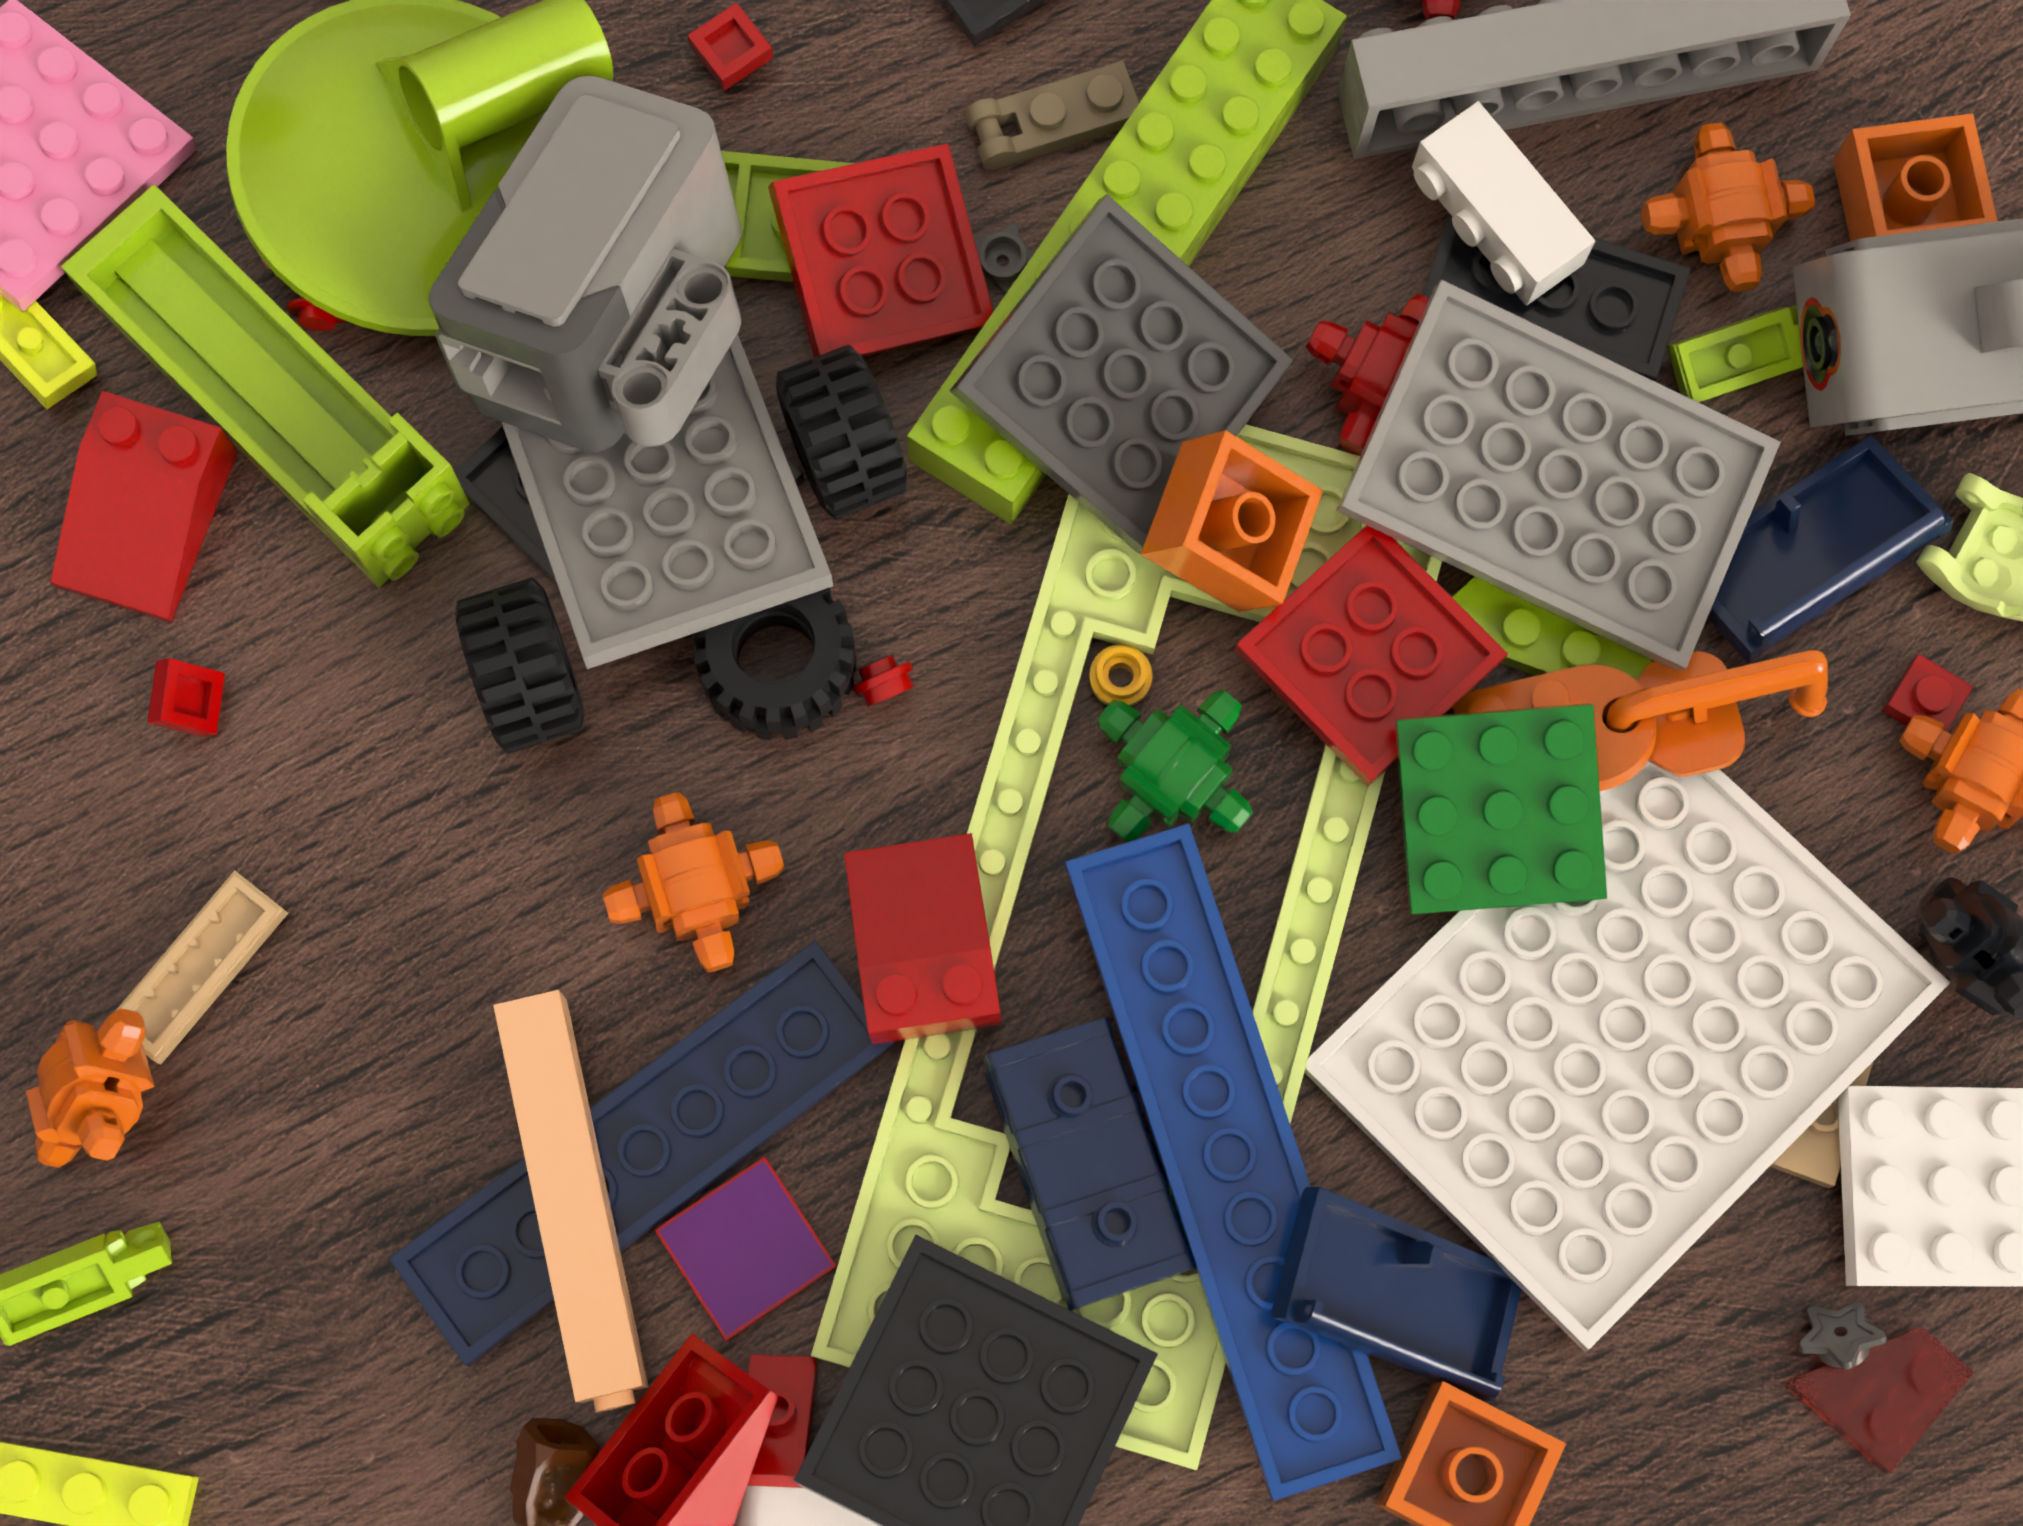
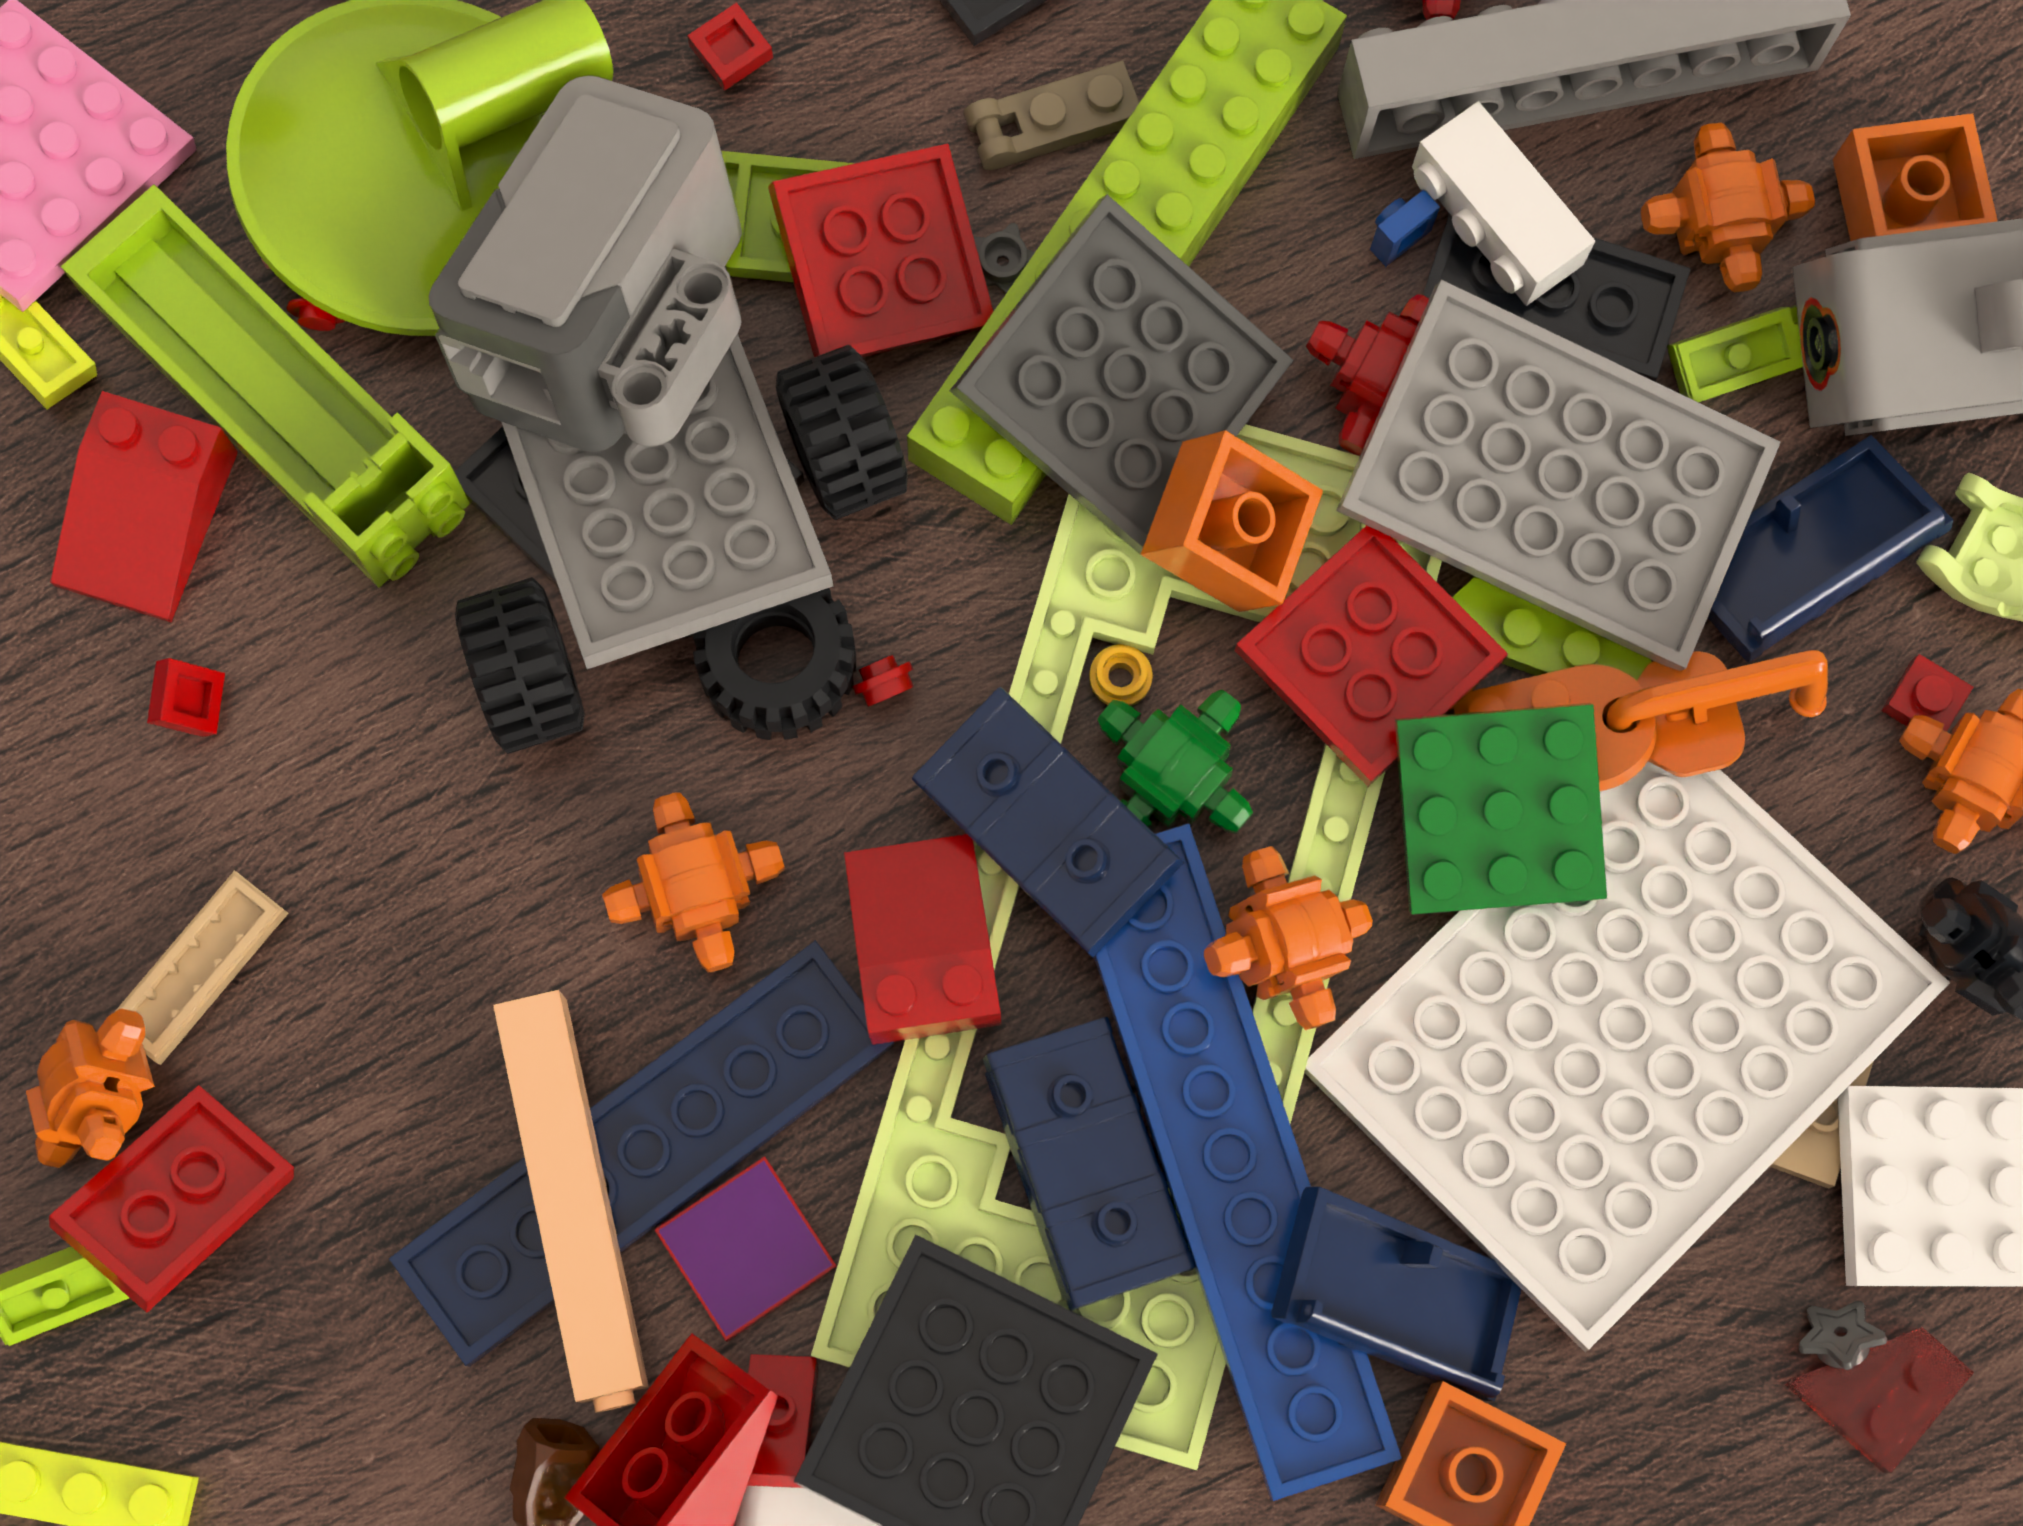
none -> red plate [49,1085,294,1313]
none -> dark blue container [912,687,1184,957]
none -> orange piece [1204,846,1373,1030]
none -> blue plate [1370,189,1440,267]

